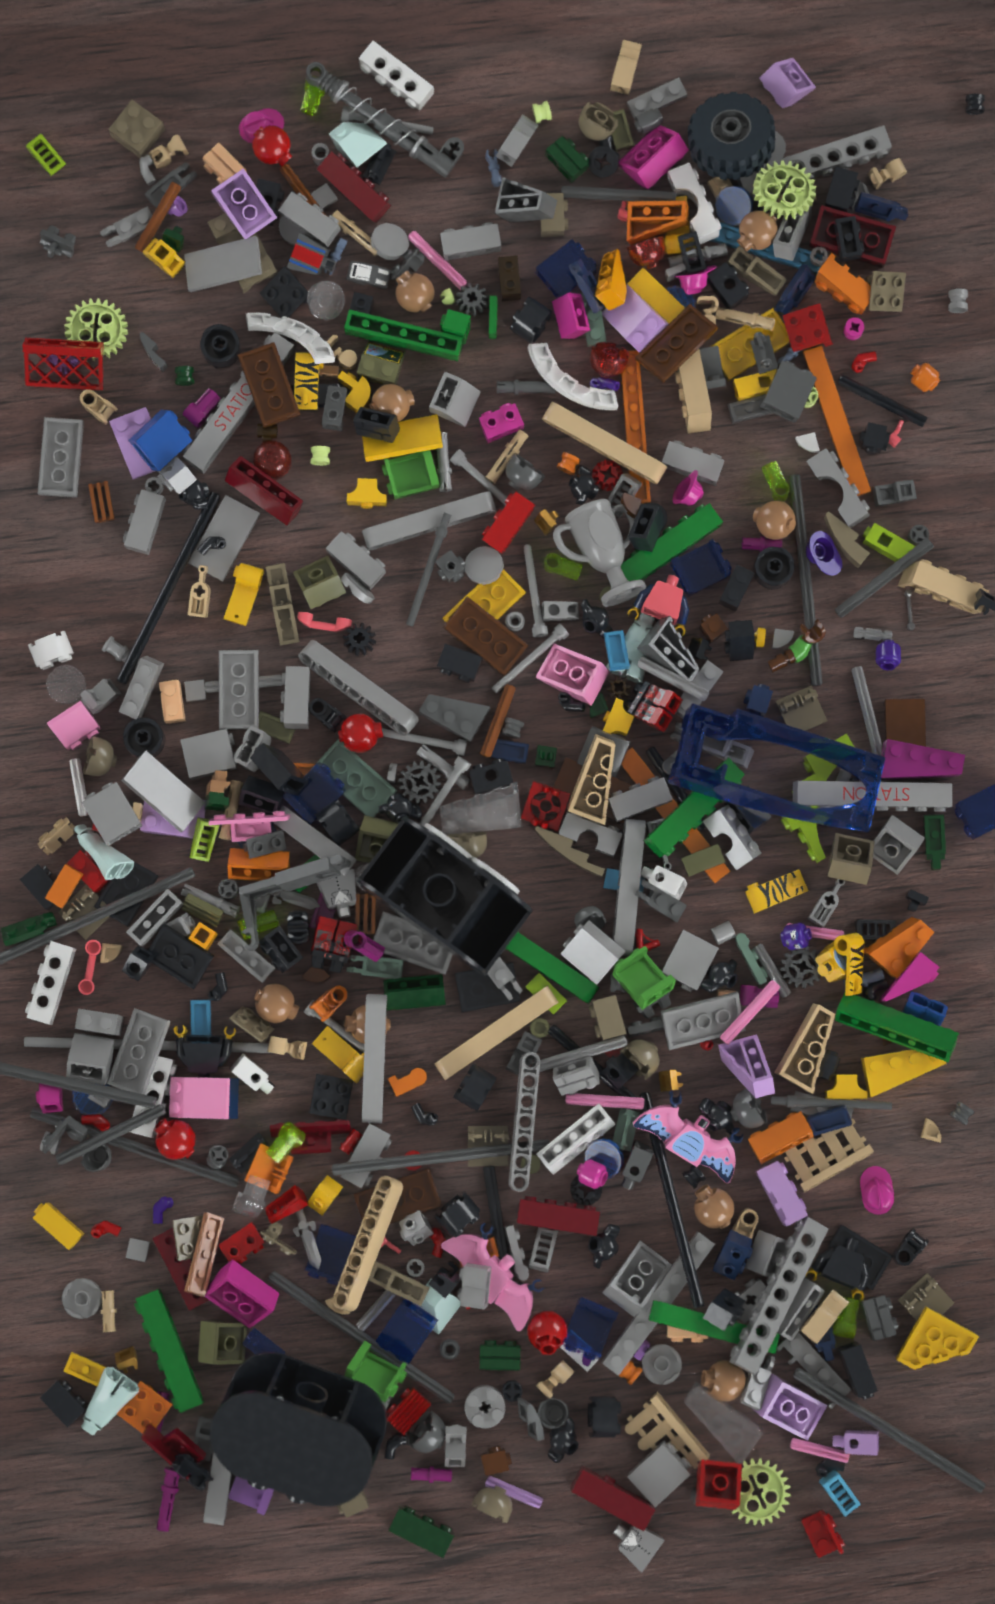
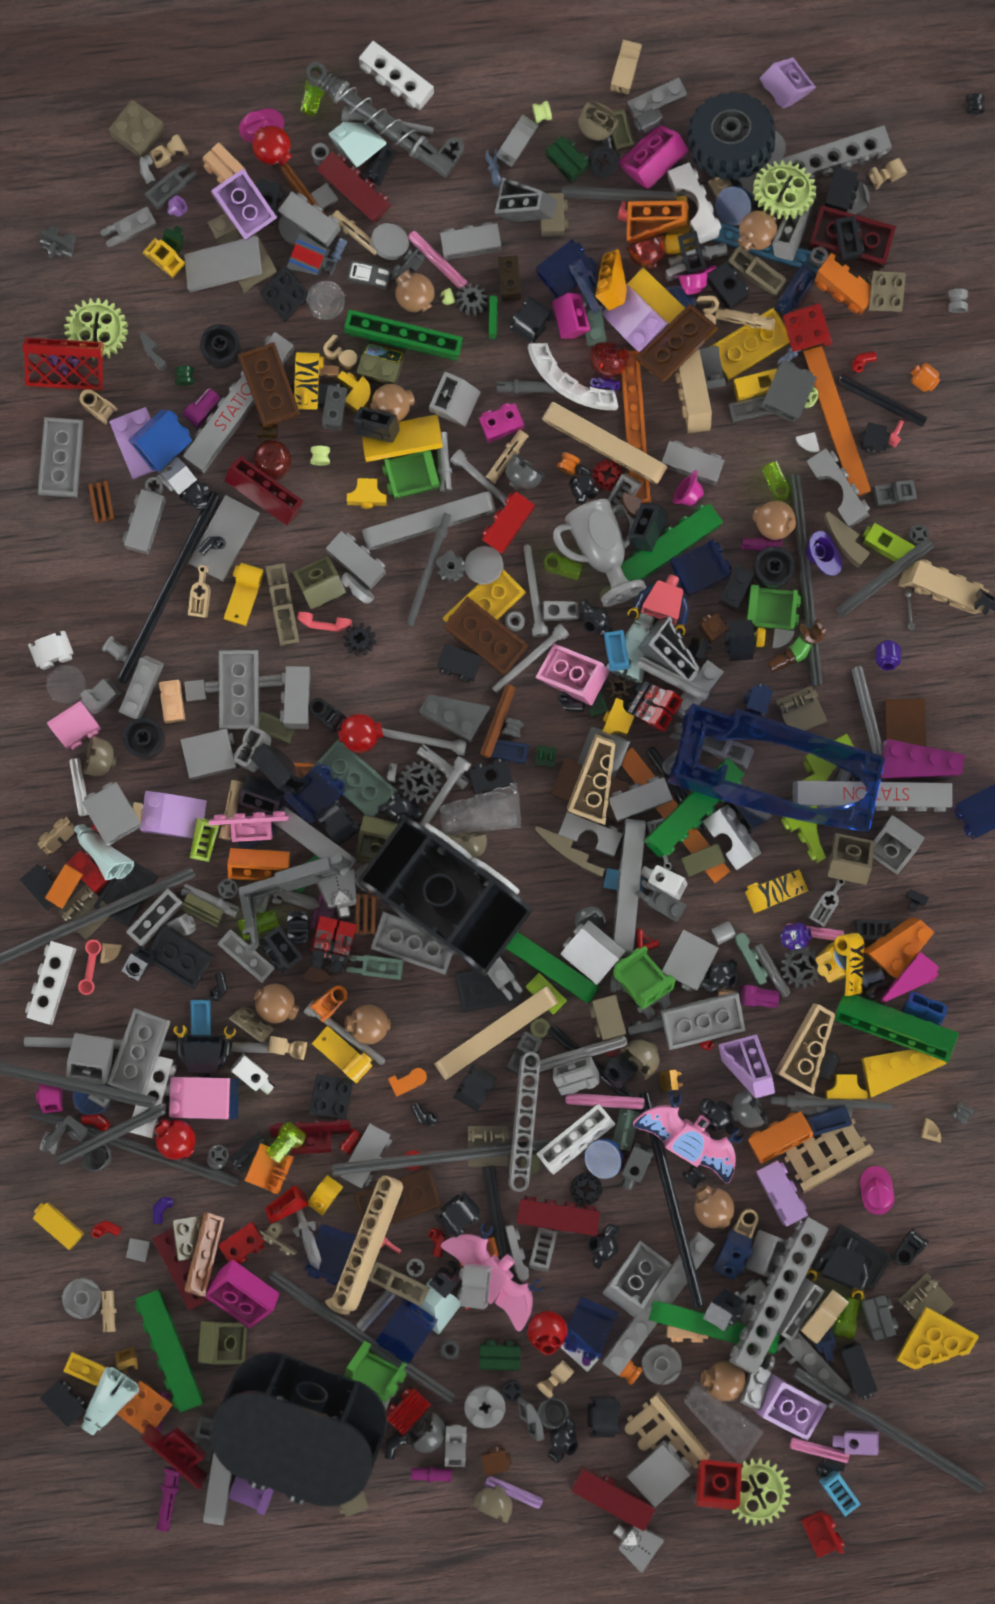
dark green hinge [1,912,57,946] -> none
lime slope [26,133,66,176] -> none
light grey brick [75,1009,124,1036] -> none
tile [121,751,206,832] -> none
dark orange axle [135,182,181,252] -> none
black hinge [171,1454,214,1491] -> none
light orange brick [188,922,218,951] -> none
hips [204,770,231,812] -> none
clear brick [232,1175,270,1218] -> none
clear blue hinge [242,1328,286,1354] -> none
dark grey hinge [243,830,286,859] -> none
white tile [246,313,335,364] -> none
light grey beam [298,640,419,736] -> none
magenta piece [344,930,385,962] -> none
black brick [350,292,374,315] -> none
light grey beam [362,994,387,1124] -> none
dark green brick [383,974,446,1011] -> none
dark green brick [388,1505,454,1558] -> none
light grey brick [399,1210,434,1246] -> none
green brick [440,309,471,344] -> none
red piece [521,781,571,831] -> none
pearl gold tile [534,509,559,536] -> none
dark pink head [577,1159,608,1189] -> none
medium lavender tile [633,1339,650,1360] -> none
bright pink axle [720,980,780,1045] -> none
dark grey hinge [750,332,778,374] -> none
dark pink wheel [843,318,864,340] -> none
dark blue hinge [853,192,908,222] -> none
light grey axle [853,627,892,641] -> none
dark green hinge [923,815,946,870] -> none
none -> bright green panel [746,585,801,631]

